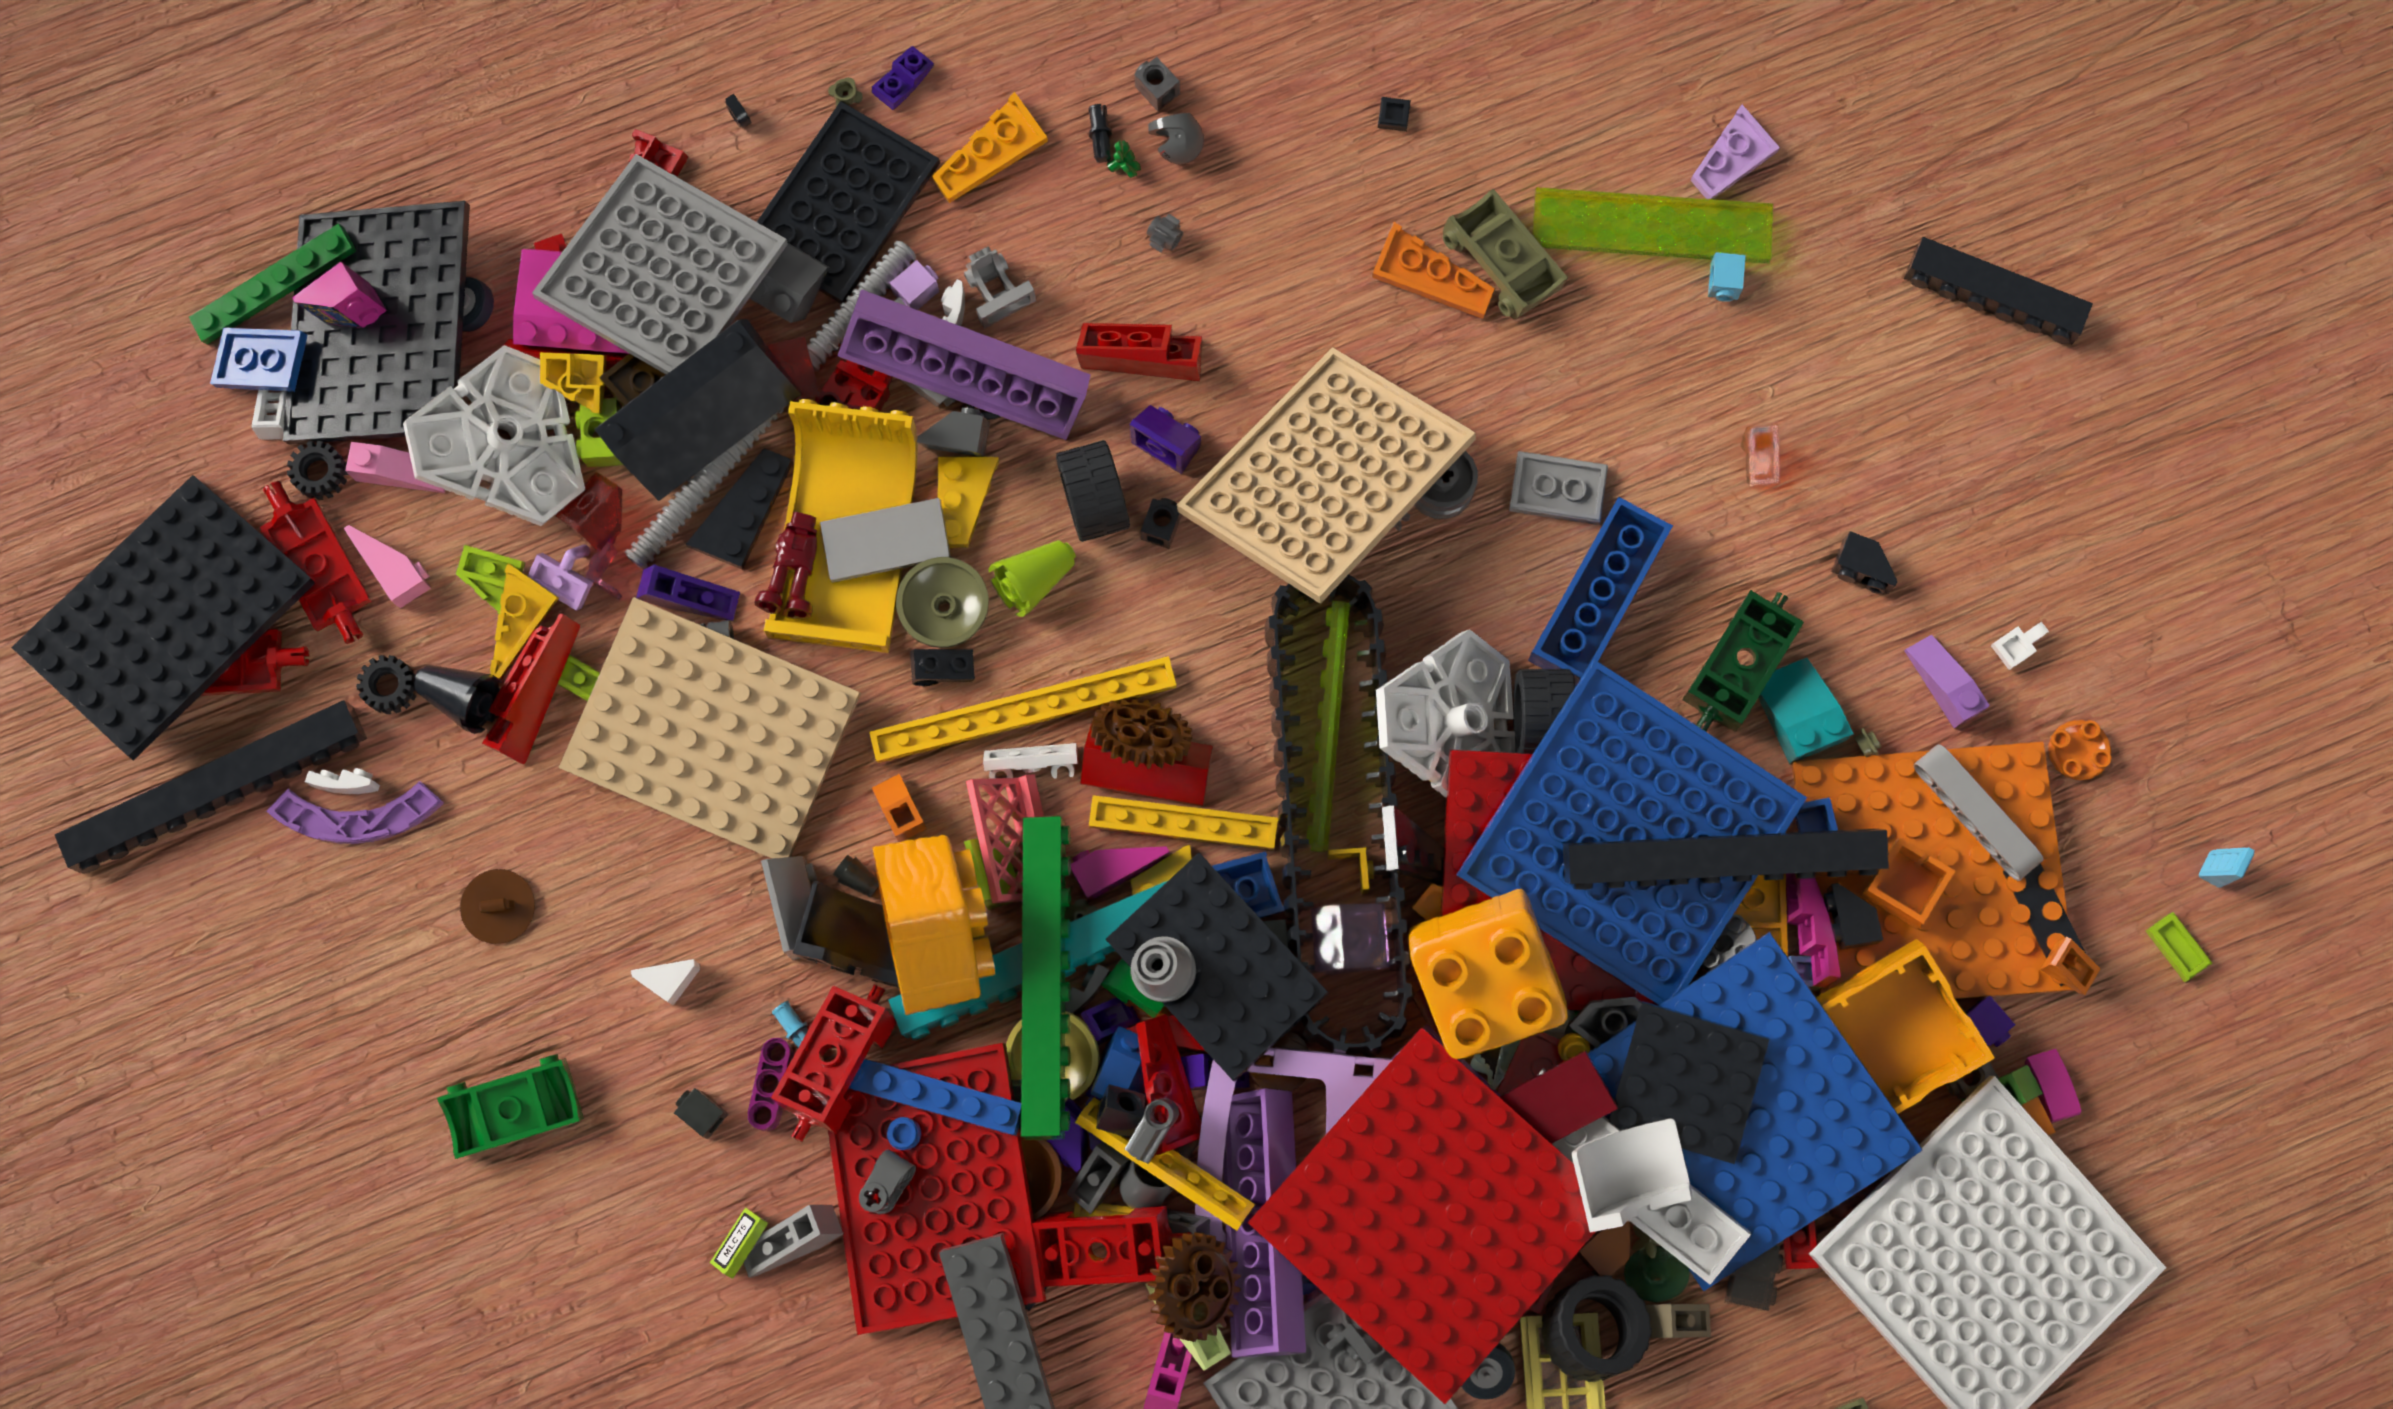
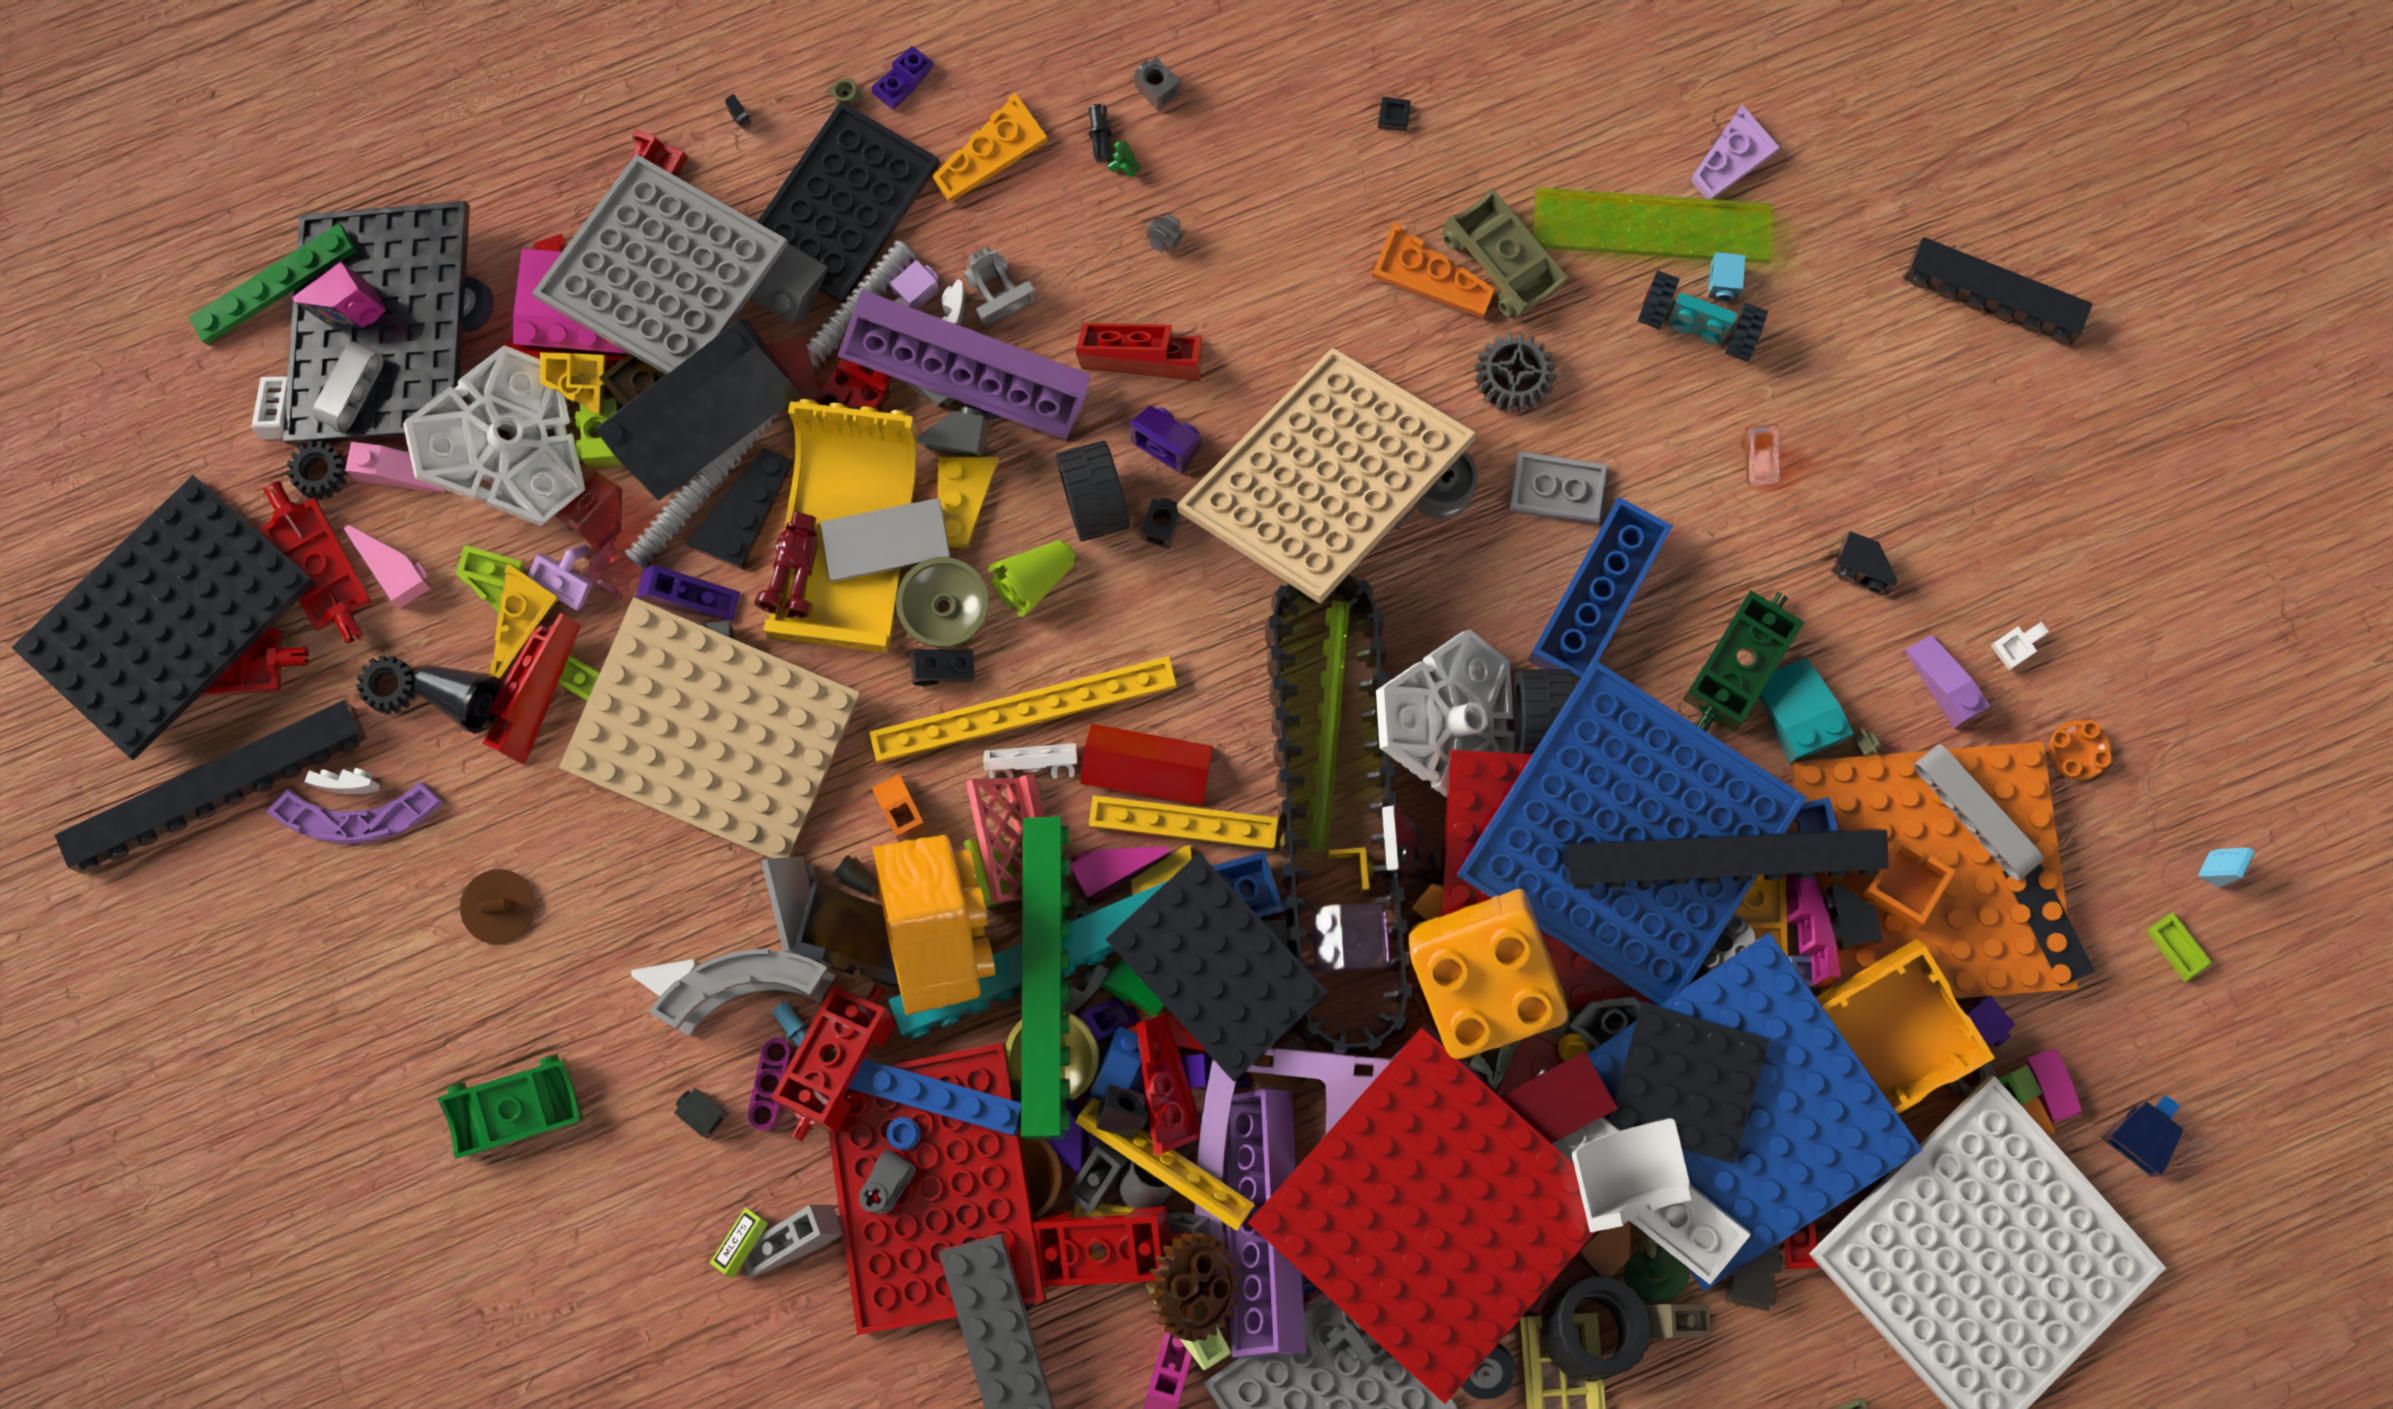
plate [210,328,308,392] -> none
reddish brown gear [1091,698,1193,769] -> none
dark grey piece [1125,1098,1179,1164] -> none
light grey piece [1131,937,1196,1002] -> none
dark grey helmet [1148,113,1204,165] -> none
orange slope [2040,937,2101,995] -> none
none -> light grey beam [313,342,384,432]
none -> light grey fence [649,949,837,1037]
none -> dark grey gear [1474,332,1556,413]
none -> plate [1637,270,1768,362]
none -> clear blue torso [2101,1096,2183,1177]

